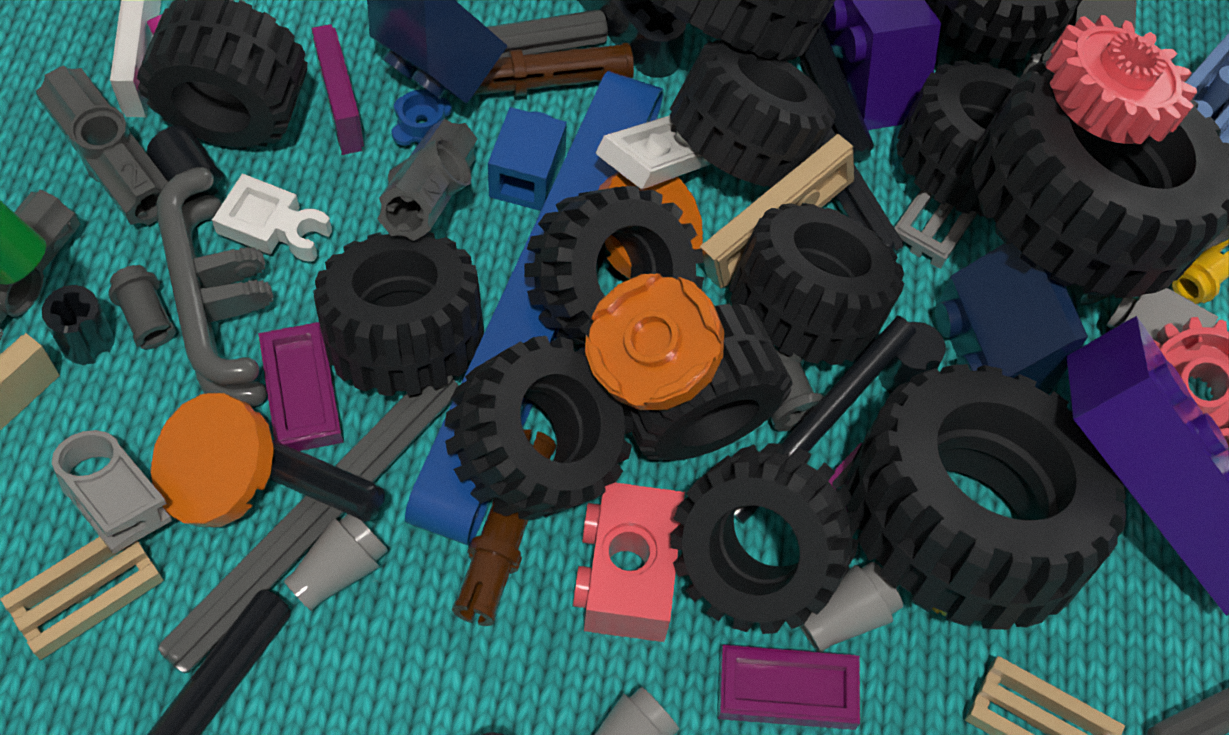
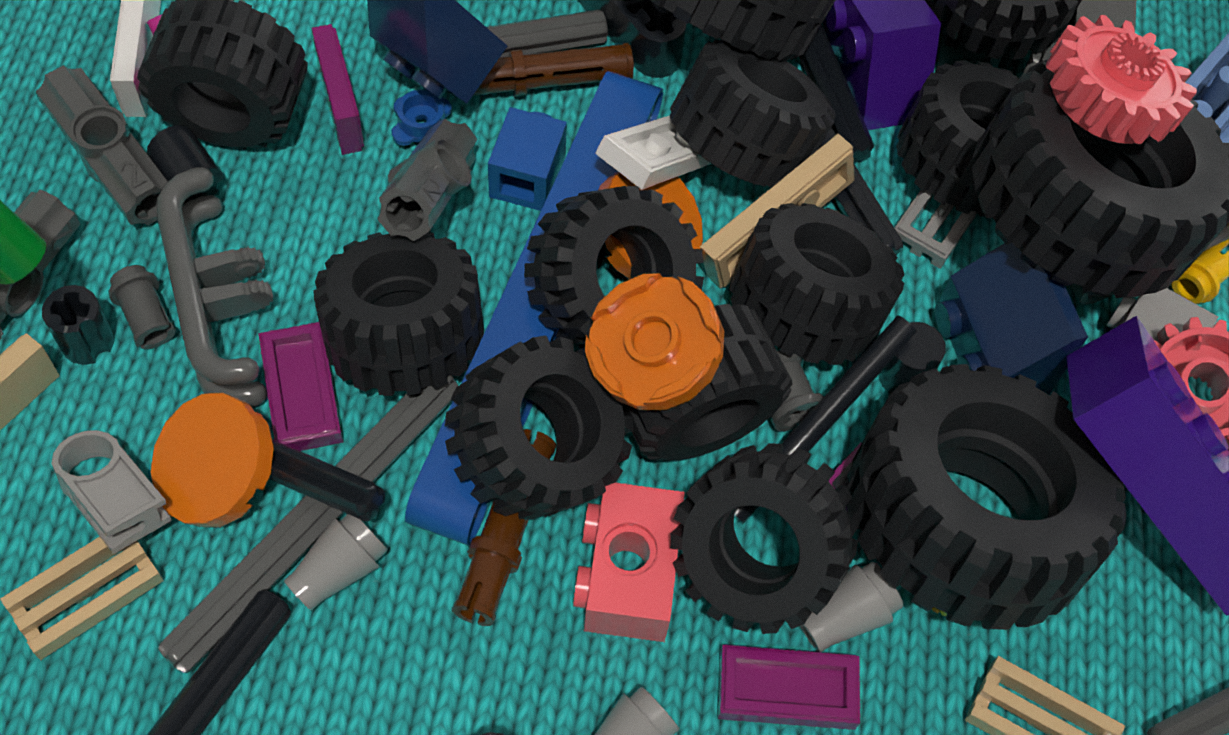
white plate [212,173,332,261] -> none

